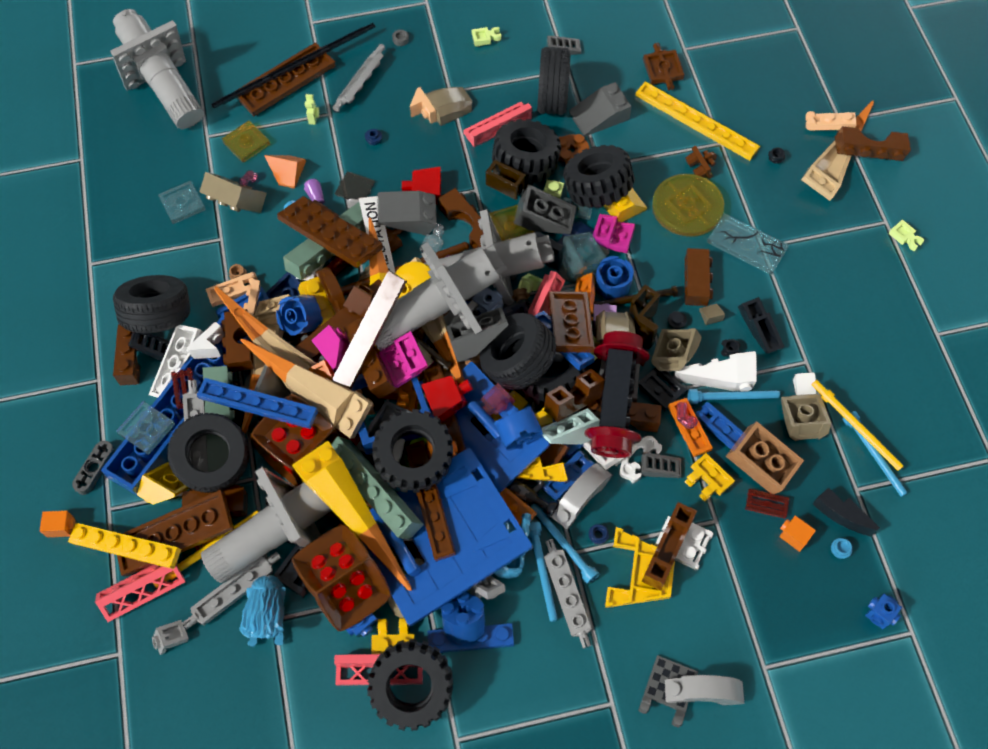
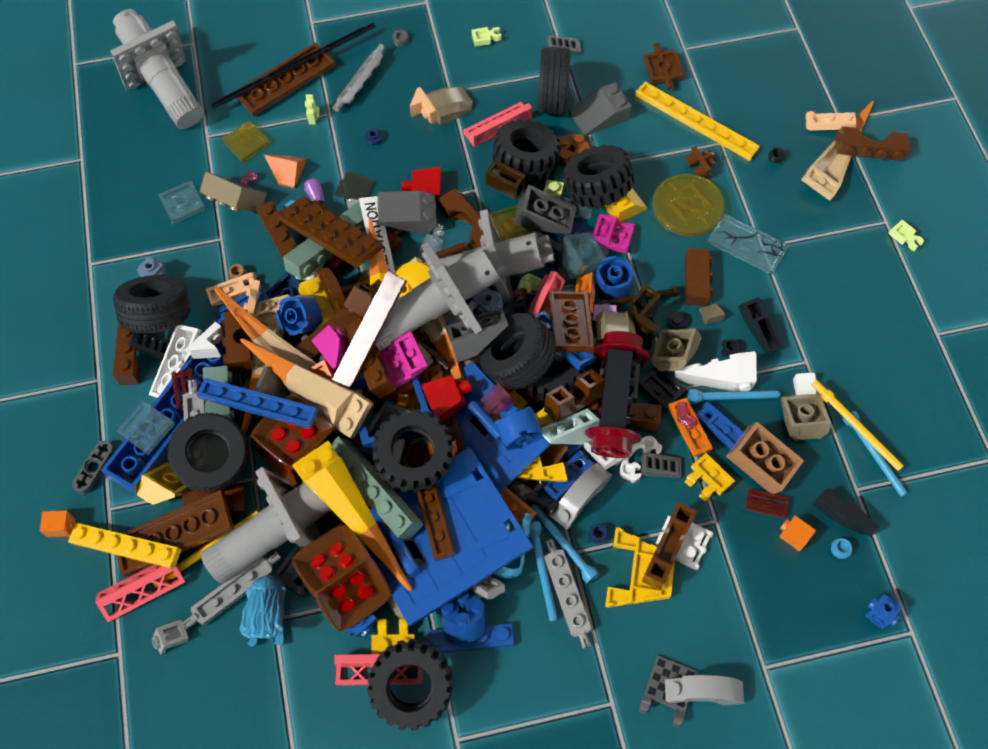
none -> sand blue brick [137,257,169,277]
none -> reddish brown arch [256,201,297,266]

